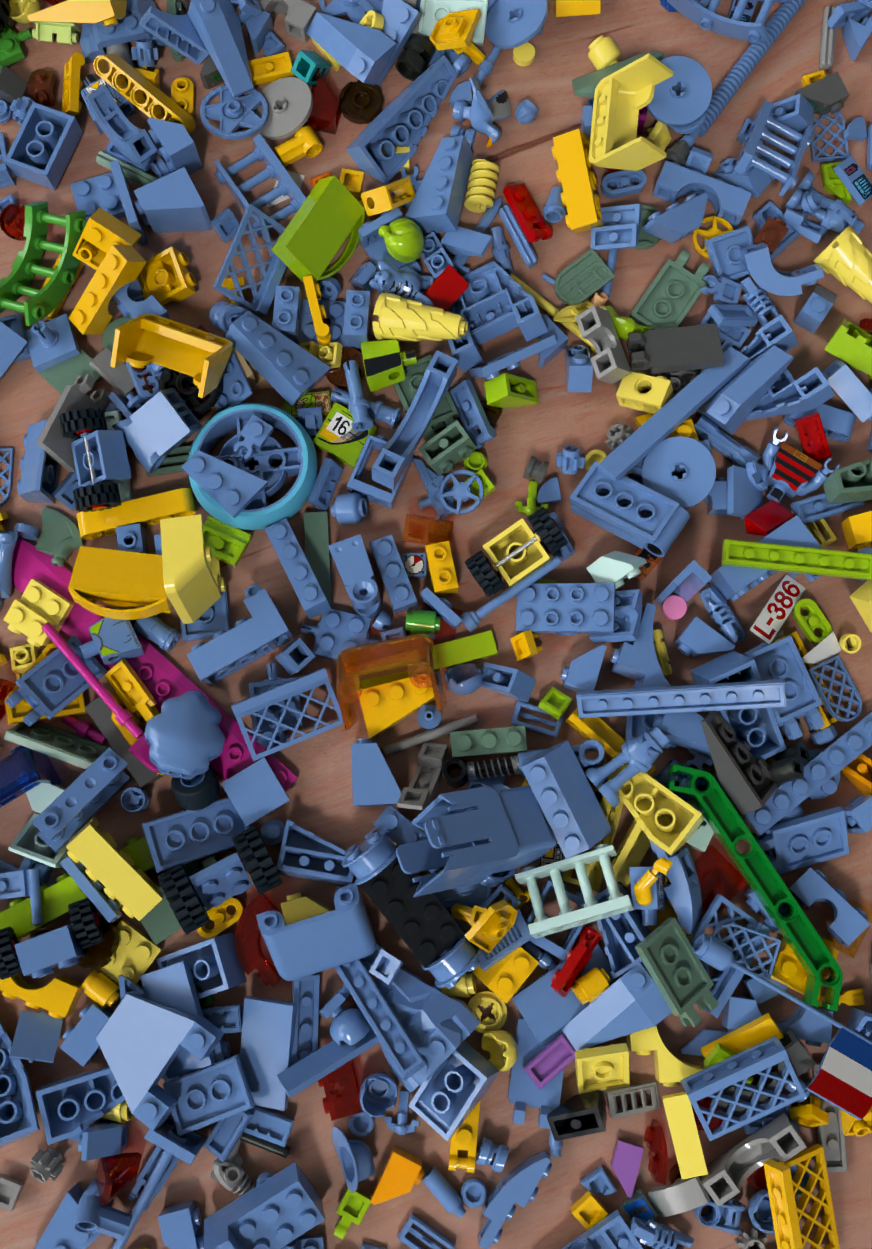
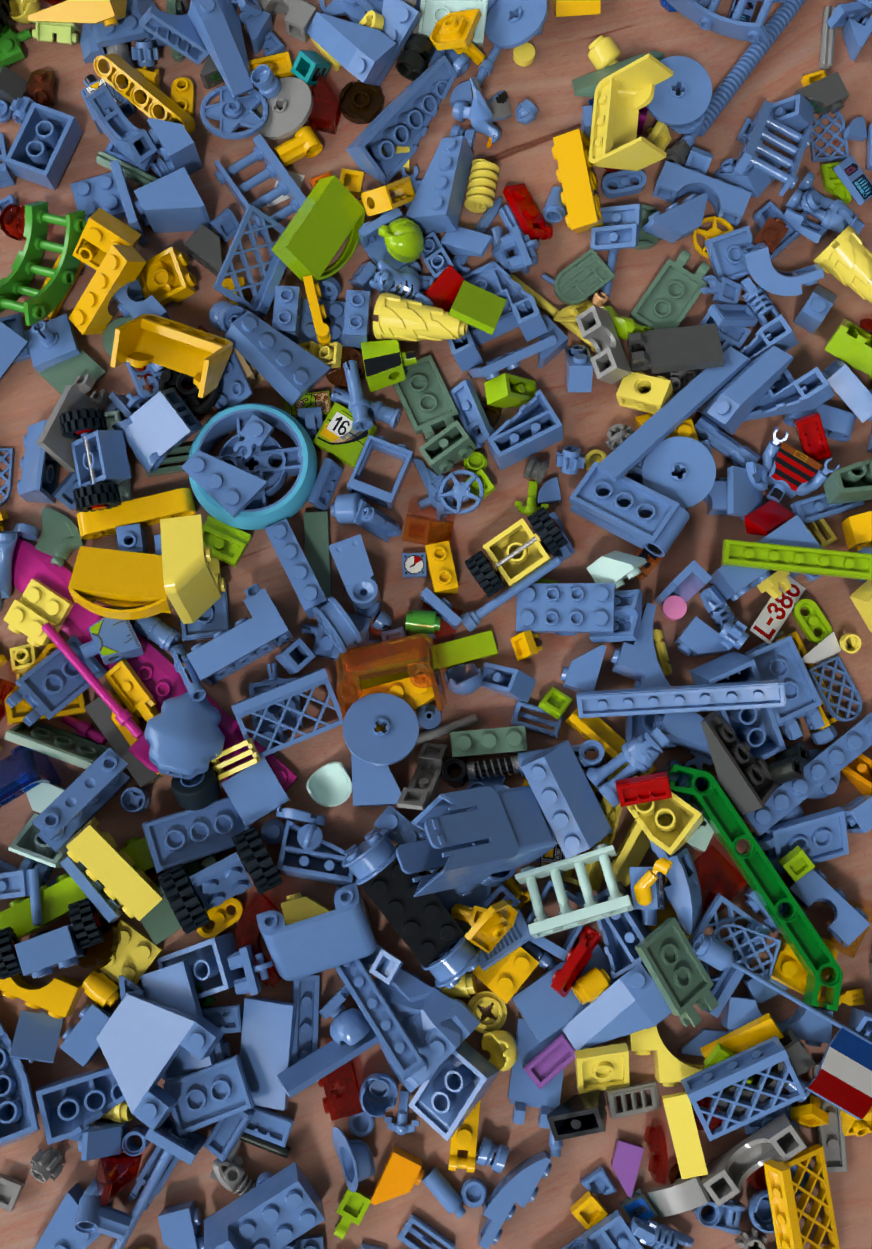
yellow plate [62,52,85,117] -> none
light grey tile [89,347,141,397] -> none
medium blue arch [369,534,418,615] -> none
medium blue arch [372,350,458,490] -> none
none -> medium blue beam [122,1125,151,1156]
none -> medium blue pin [169,644,206,702]
none -> dark grey slope [184,224,226,279]
none -> light yellow tile [210,738,261,781]
none -> medium blue hips [227,945,273,996]
none -> medium blue wheel [250,64,281,99]
none -> medium blue tile [276,806,326,827]
none -> medium blue tile [297,824,323,851]
none -> light aqua helmet [306,761,352,807]
none -> medium blue wheel [312,596,362,654]
none -> medium blue piece [343,693,419,766]
none -> medium blue hinge [353,501,402,543]
none -> lime tile [448,280,507,335]
none -> medium blue wedge [487,389,563,471]
none -> medium blue hips [498,225,540,275]
none -> red plate [615,771,672,807]
none -> medium blue gear [718,620,750,650]
none -> light yellow tile [757,571,791,599]
none -> lime plate [778,846,815,882]

